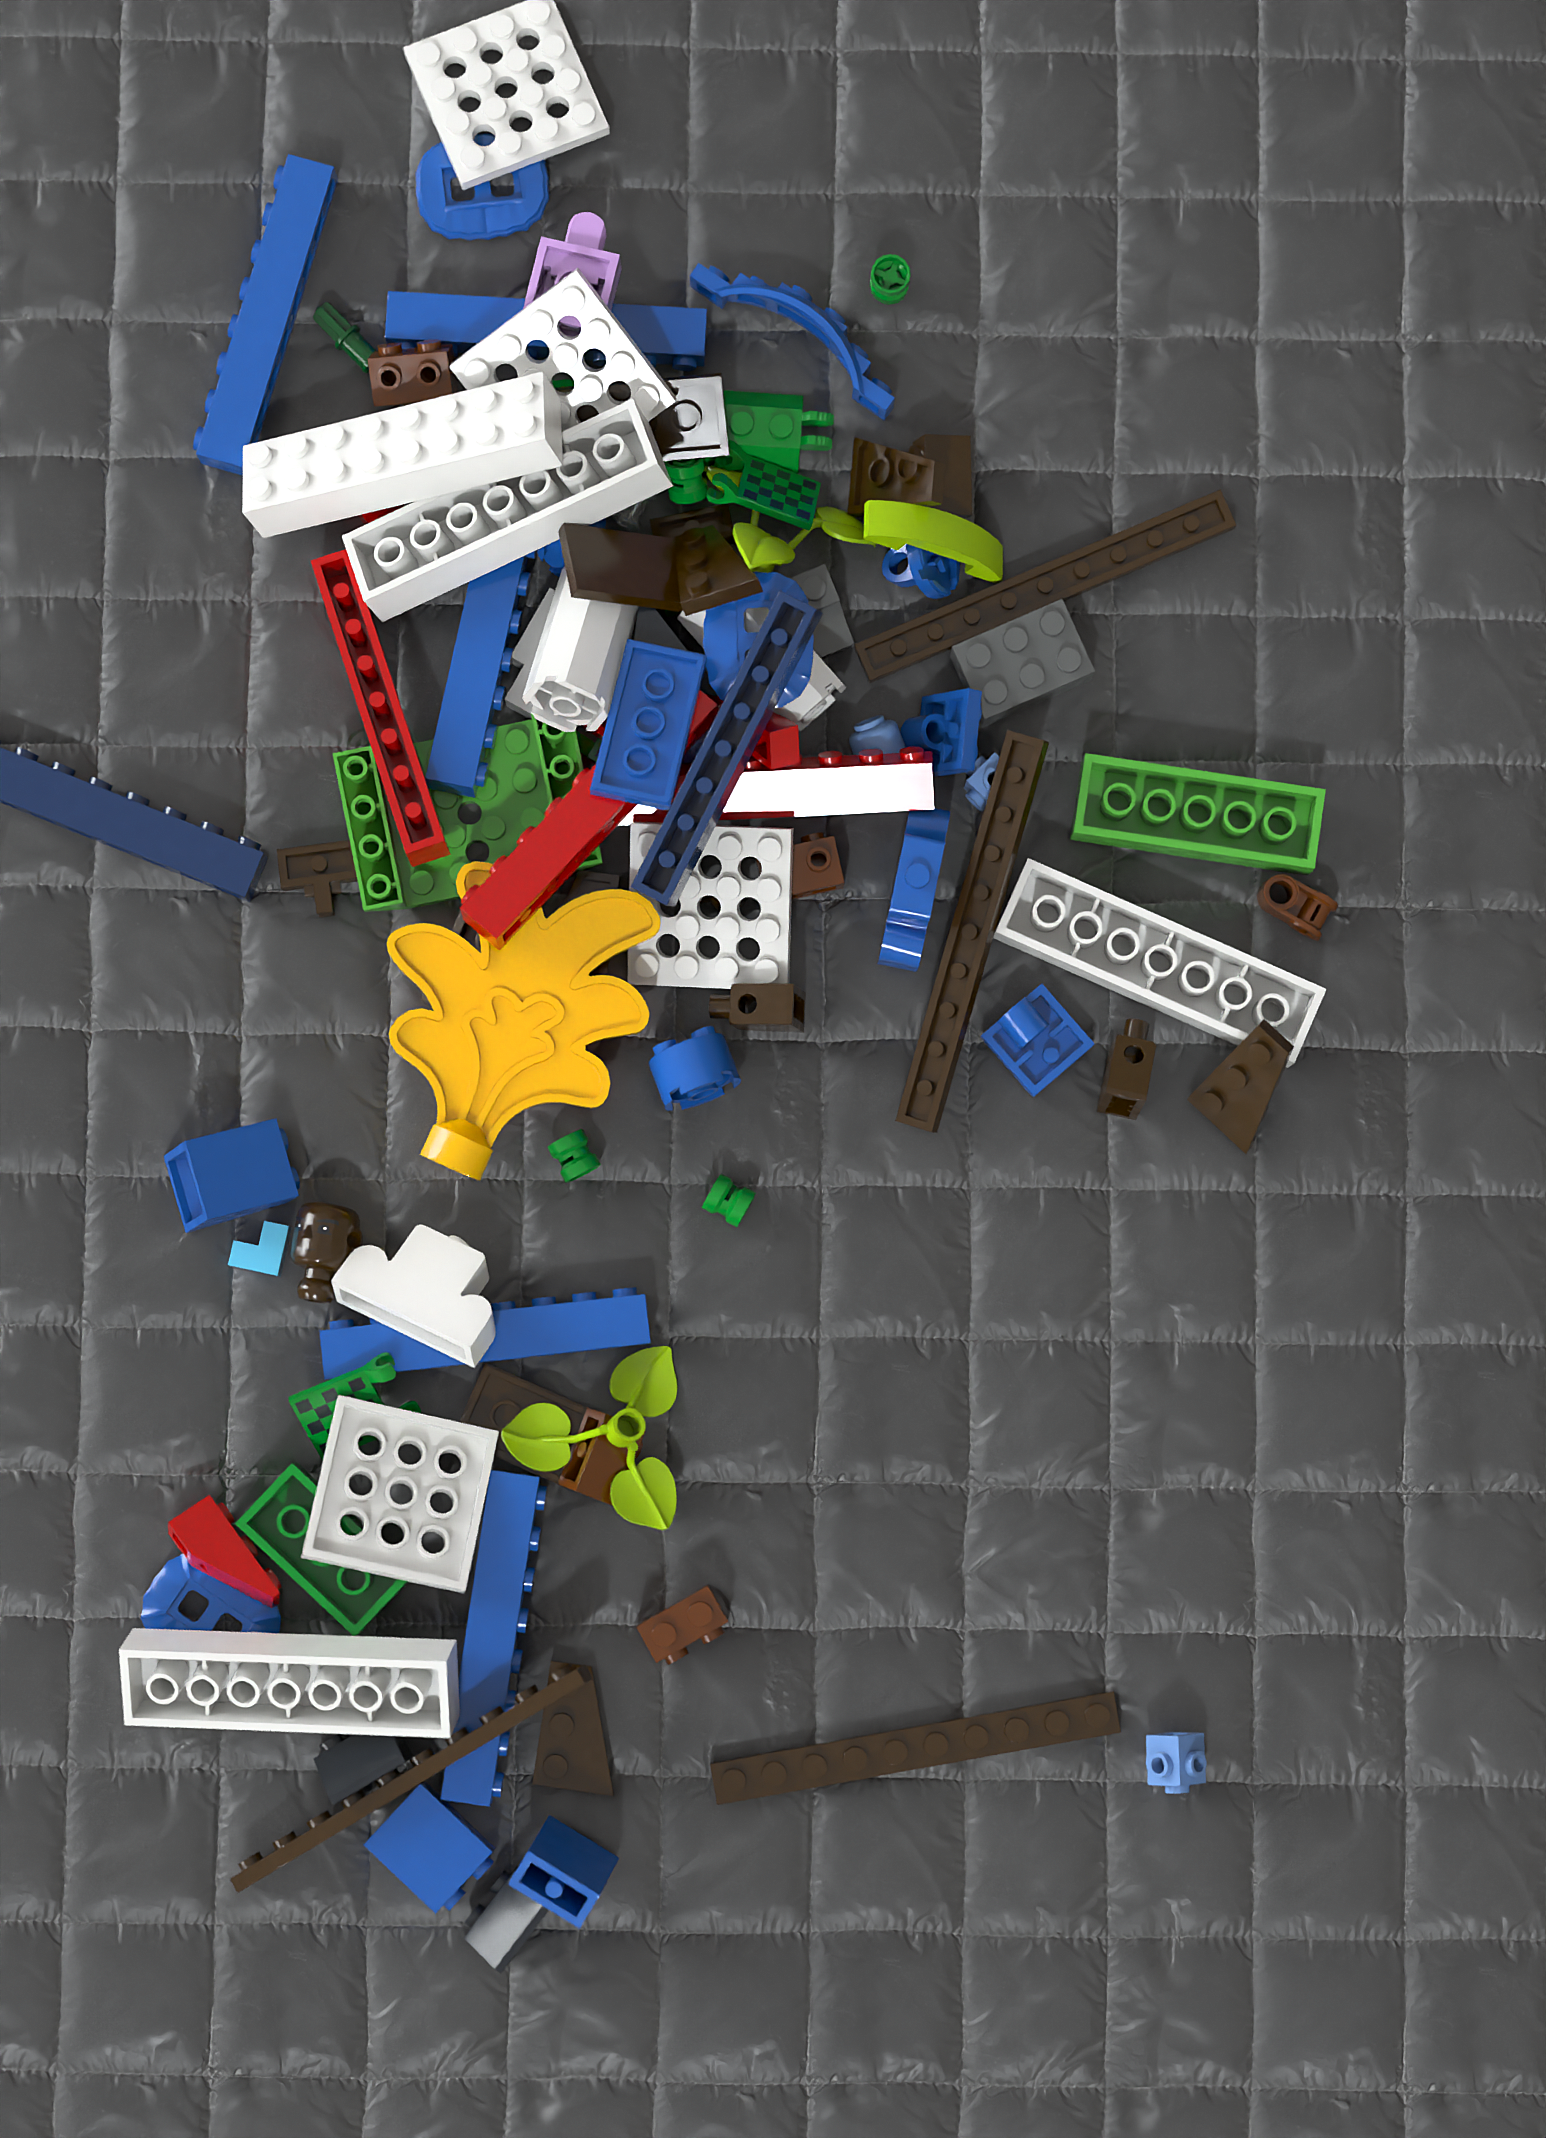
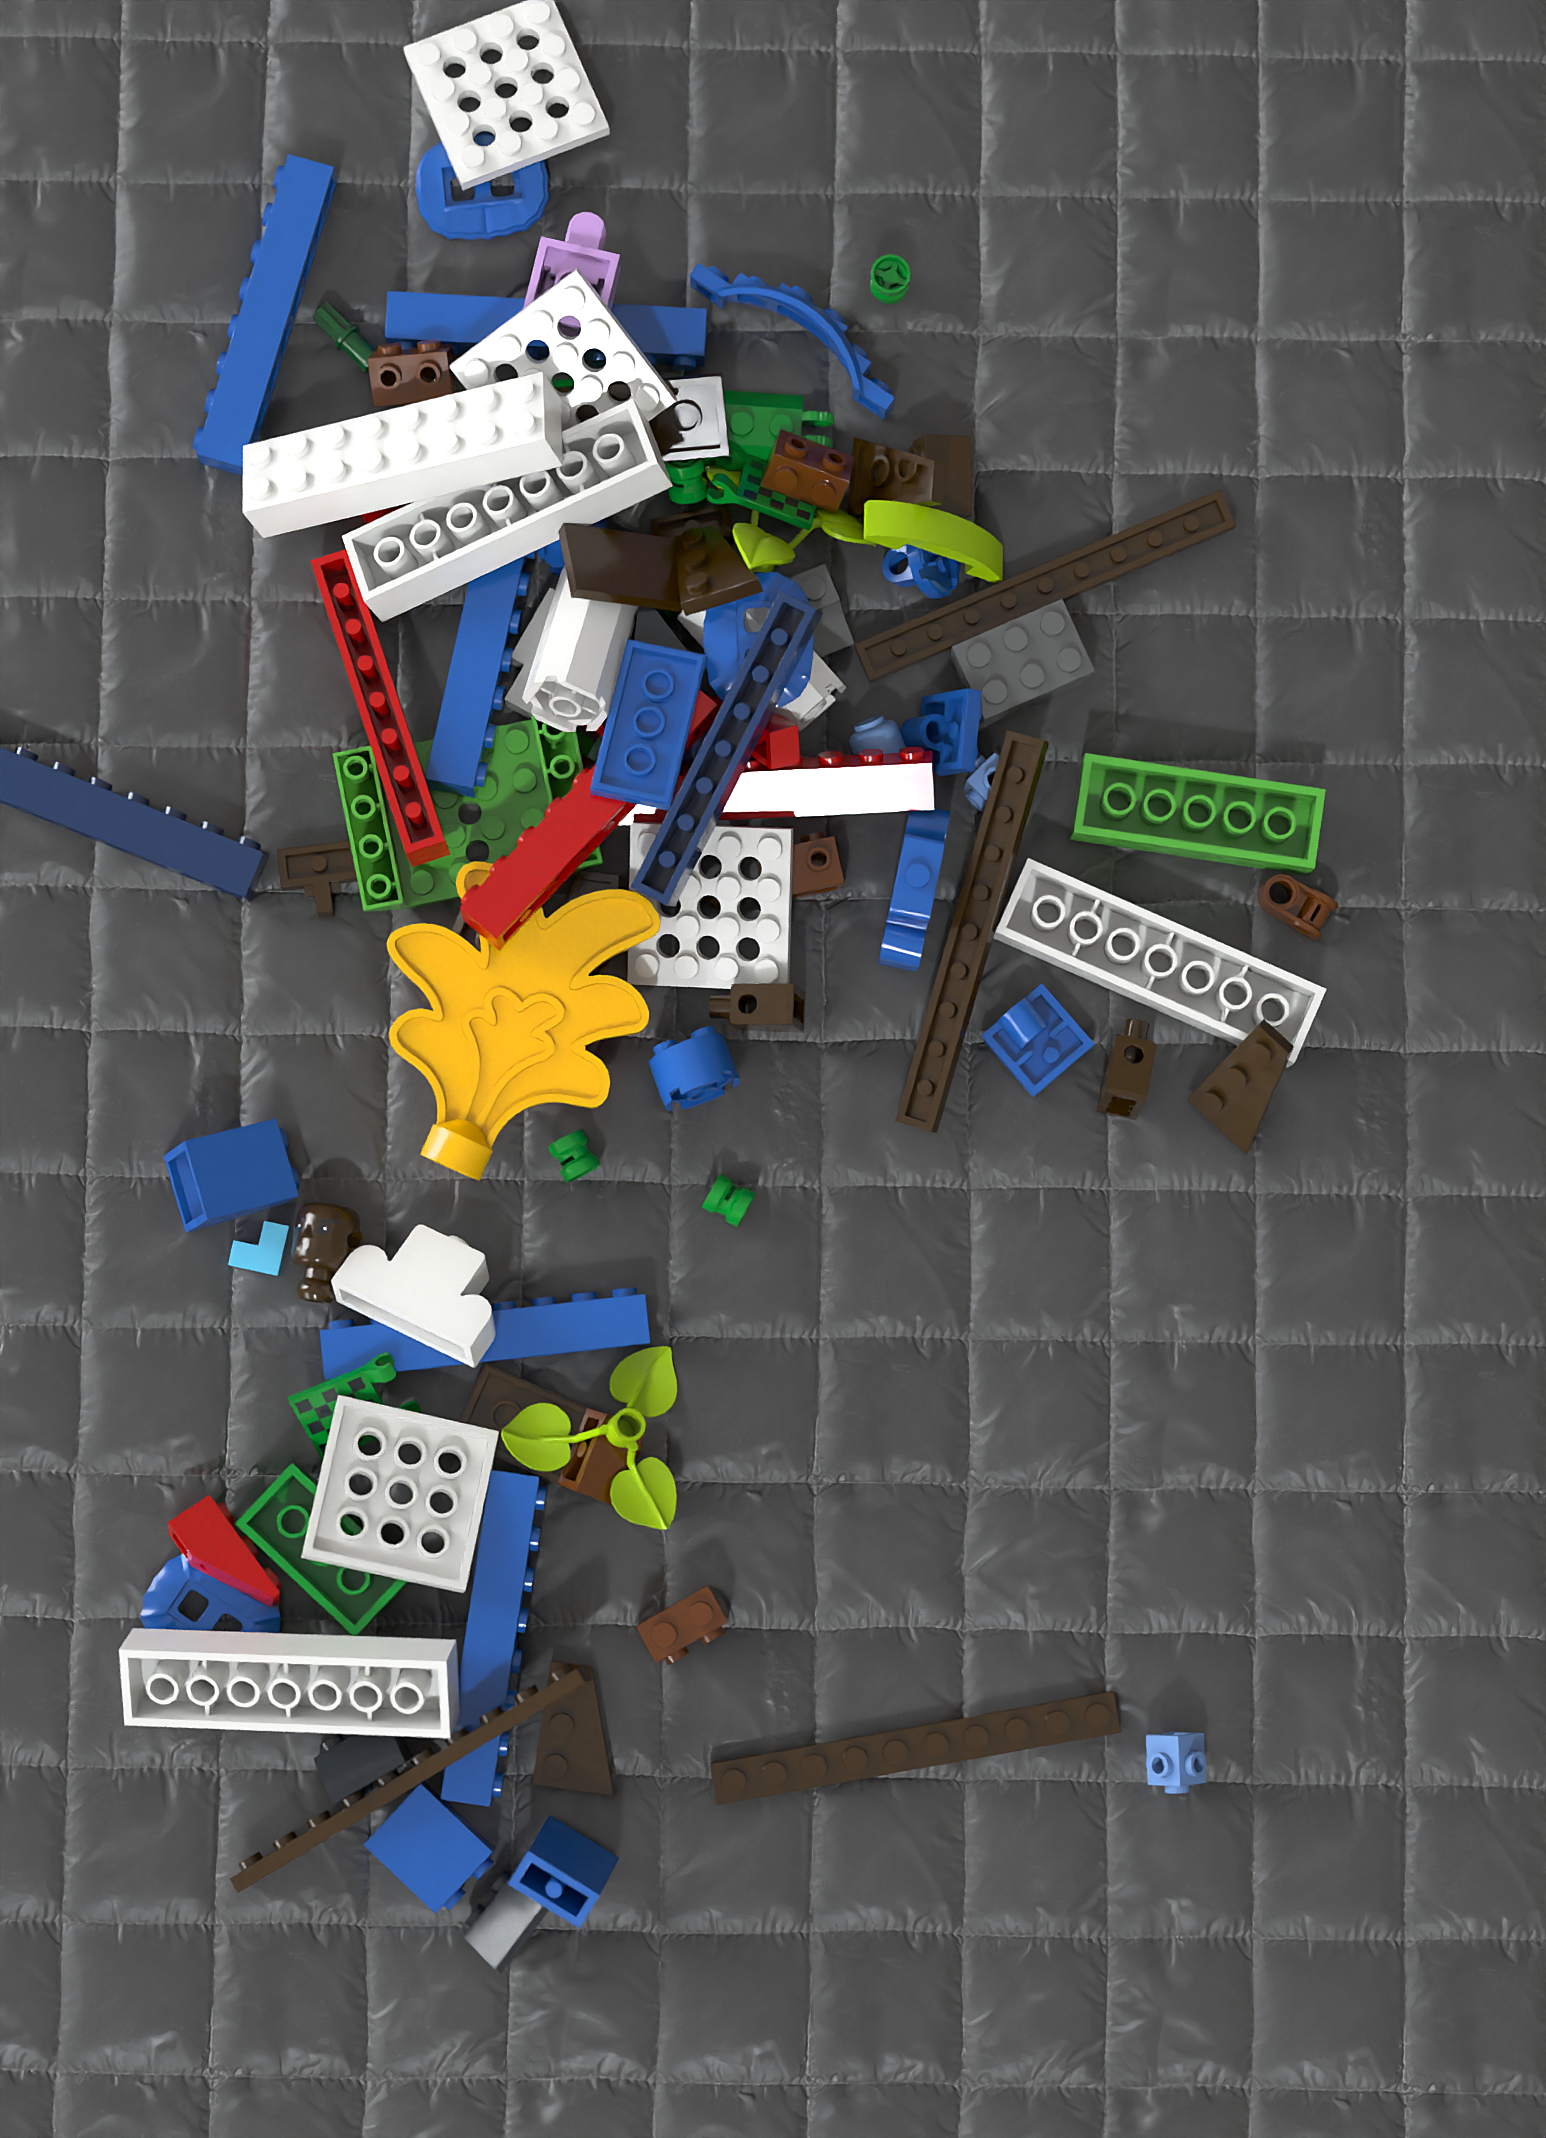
none -> reddish brown brick [761,429,855,514]

